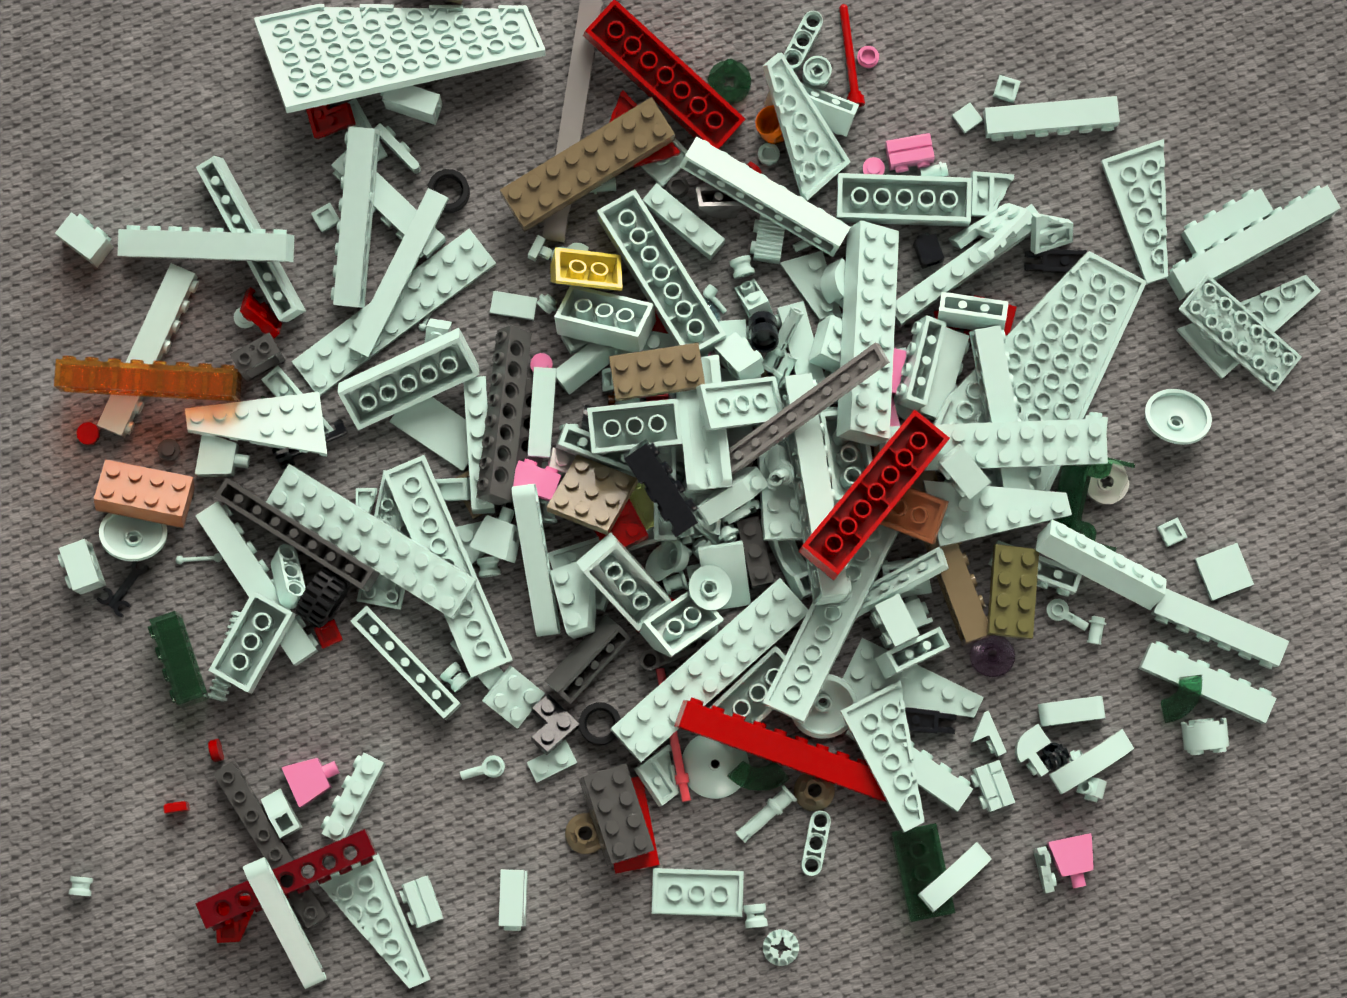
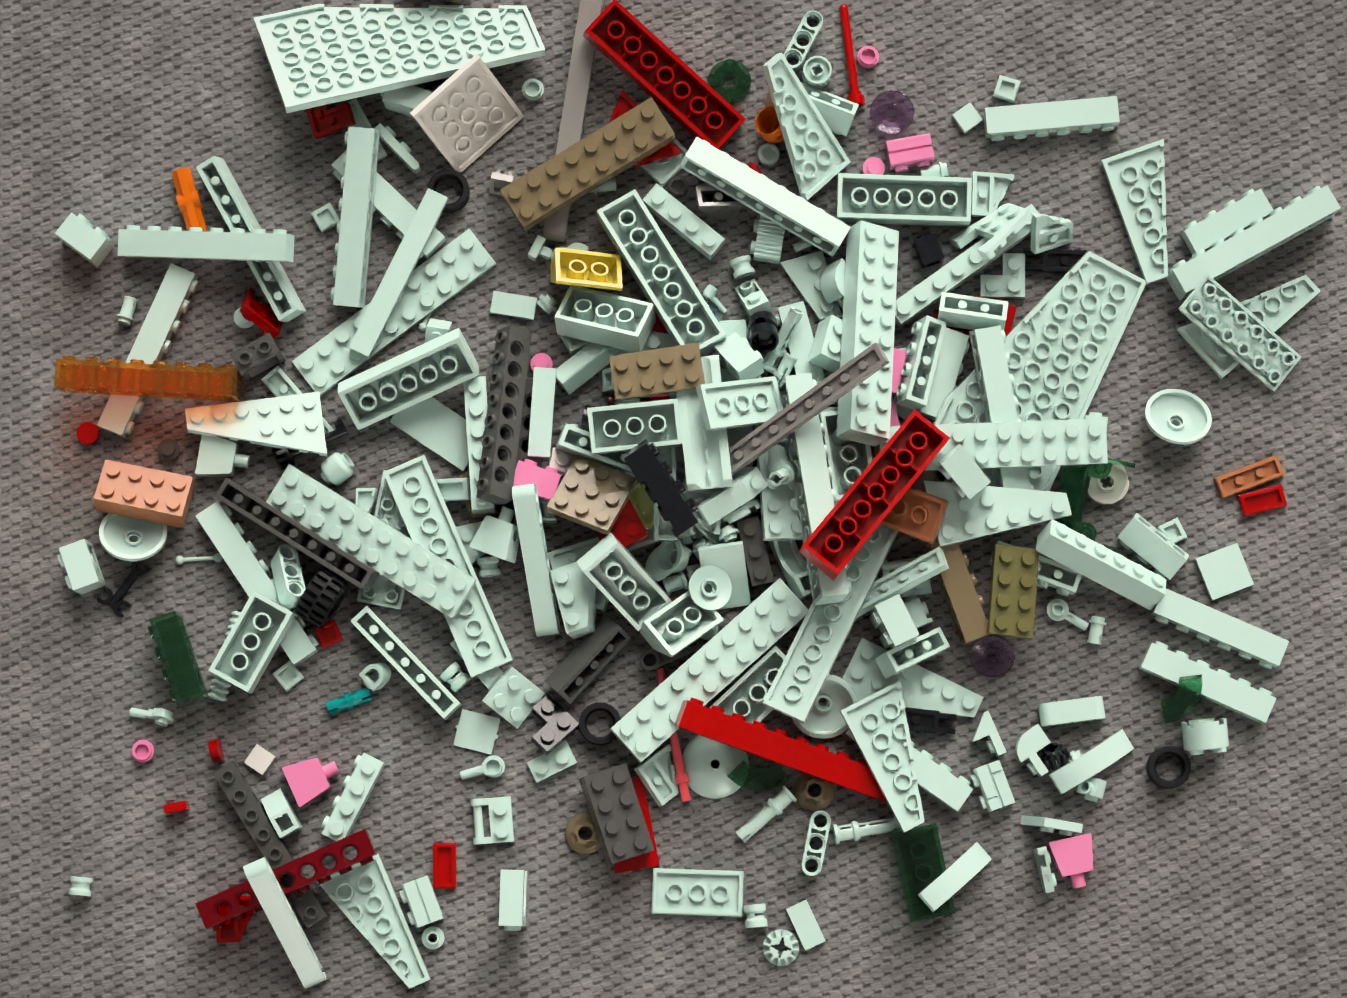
none -> light aqua pin [116,296,138,326]
none -> light aqua plate [129,708,174,727]
none -> bright pink plate [131,740,155,763]
none -> orange piece [172,167,208,232]
none -> white tile [244,744,276,775]
none -> light aqua tile [273,660,304,692]
none -> light aqua head [320,452,354,485]
none -> teal pin [325,687,373,716]
none -> light aqua plate [359,662,391,691]
none -> white plate [410,54,524,173]
none -> light aqua plate [422,926,445,949]
none -> red tile [433,843,456,889]
none -> light aqua piece [453,709,500,755]
none -> light aqua plate [470,796,514,845]
none -> light grey tile [489,169,514,195]
none -> light aqua plate [522,79,544,101]
none -> light aqua tile [786,900,826,951]
none -> light aqua pin [832,817,902,844]
none -> clear purple dish [870,90,914,134]
none -> light aqua plate [980,253,1025,298]
none -> light aqua wing [1020,815,1083,836]
none -> light aqua brick [1117,513,1189,580]
none -> black tyre [1146,746,1191,789]
none -> nougat tile [1214,455,1285,499]
none -> red tile [1237,484,1287,517]

